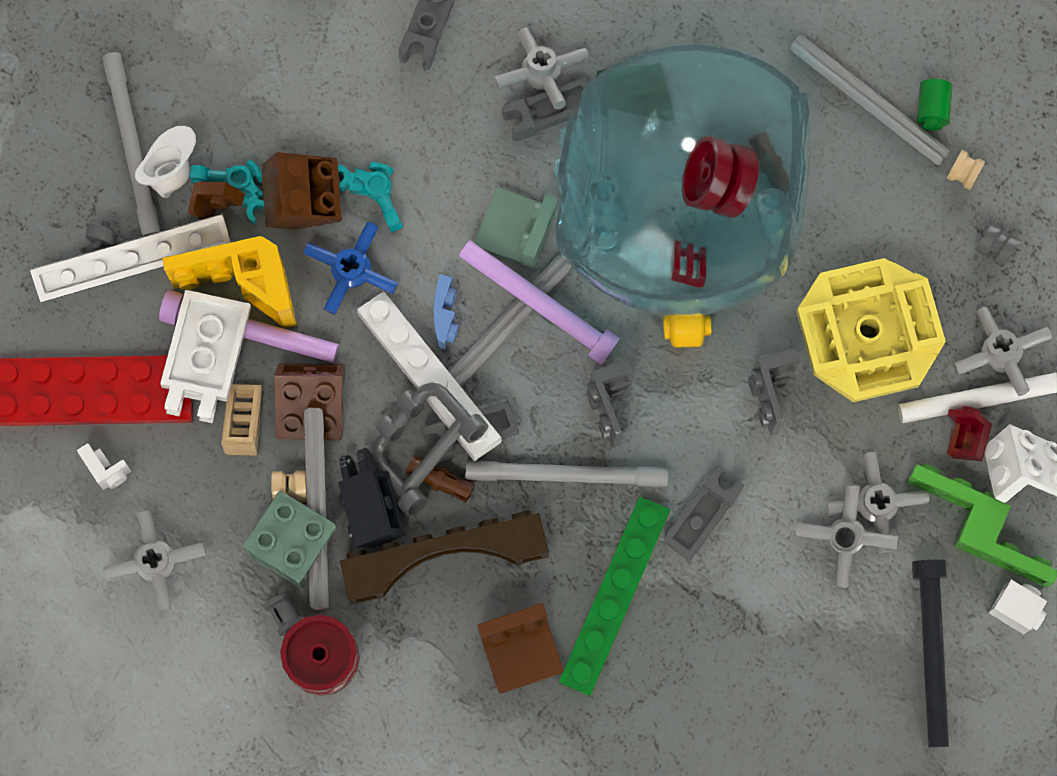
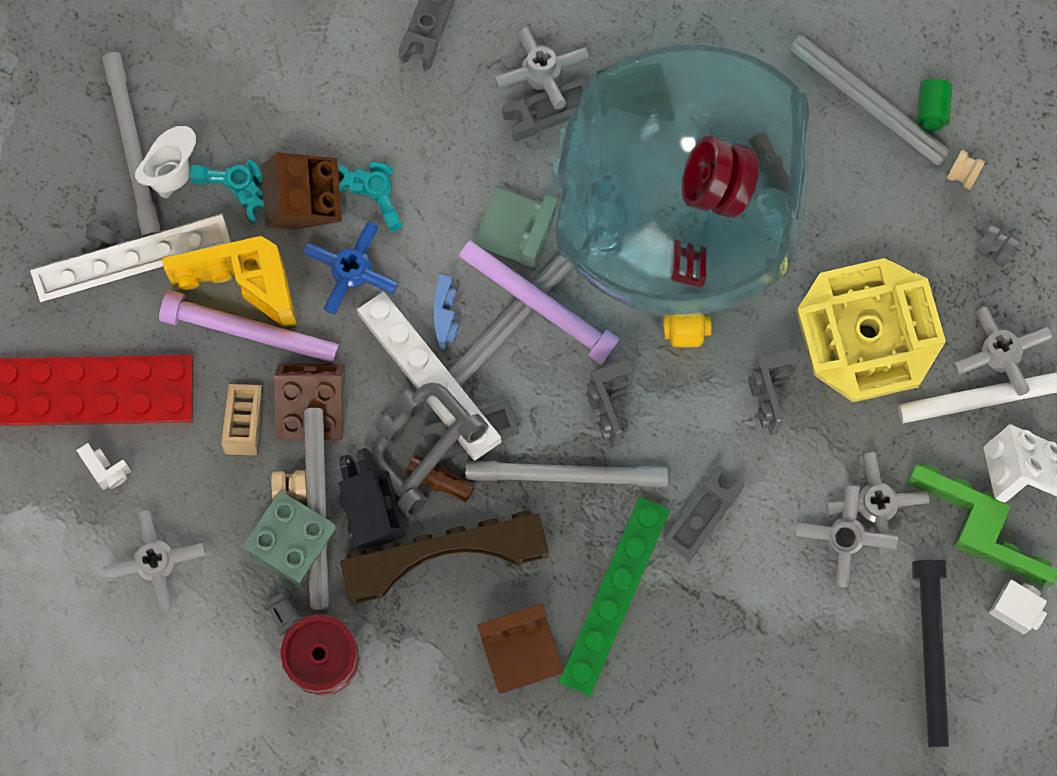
white tile [160,290,251,423] -> none
reddish brown bracket [188,182,245,220] -> none
dark red bracket [947,406,992,461] -> none

